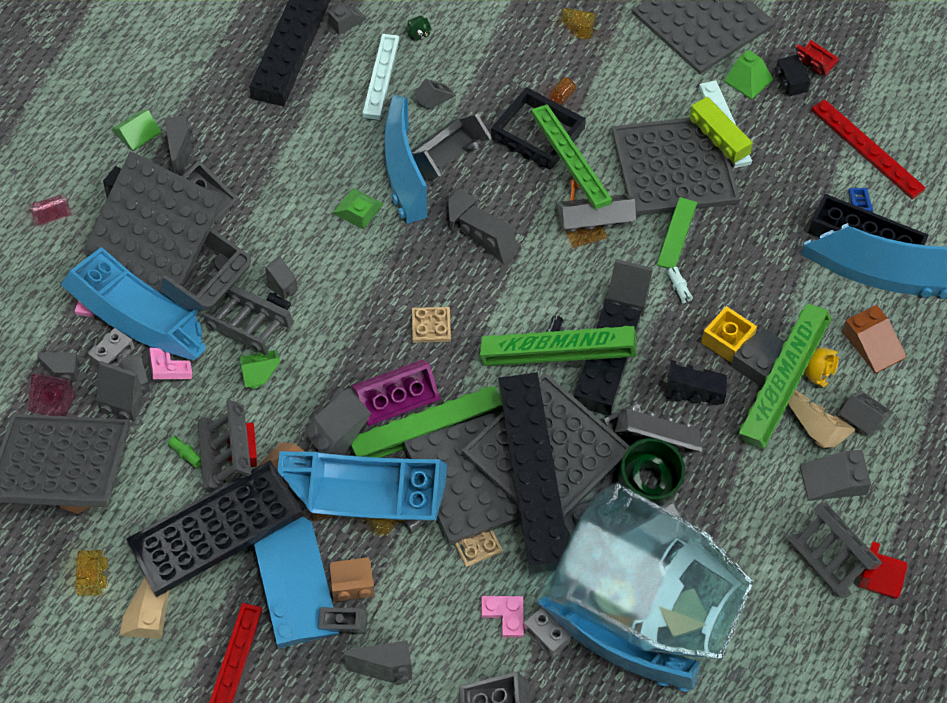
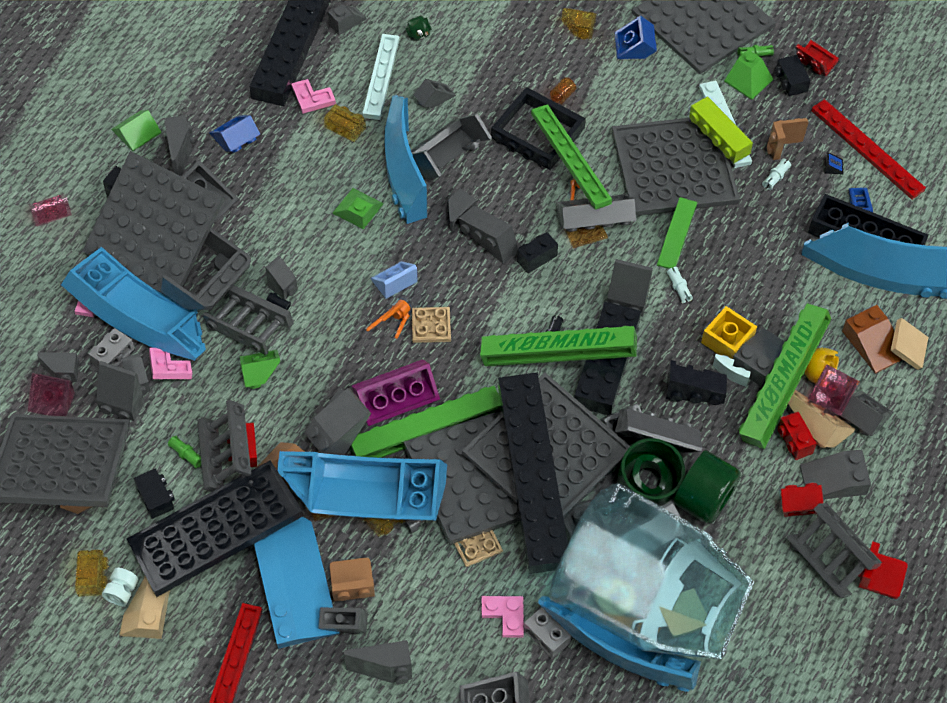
none -> light aqua wheel [102,568,139,607]
none -> black brick [133,468,175,519]
none -> slope [209,115,260,153]
none -> bright pink plate [291,79,336,114]
none -> clear yellow brick [324,104,366,142]
none -> orange plant [366,300,411,339]
none -> light blue slope [370,261,417,299]
none -> black brick [517,232,558,274]
none -> blue slope [614,15,657,59]
none -> dark green piece [673,450,741,524]
none -> light aqua slope [713,354,751,387]
none -> bright green pin [737,45,774,58]
none -> light aqua pin [762,159,791,190]
none -> medium nougat bracket [767,118,808,160]
none -> red brick [778,411,817,460]
none -> red brick [781,483,824,517]
none -> clear pink slope [808,364,860,416]
none -> slope [825,152,843,175]
none -> tan tile [891,318,928,370]

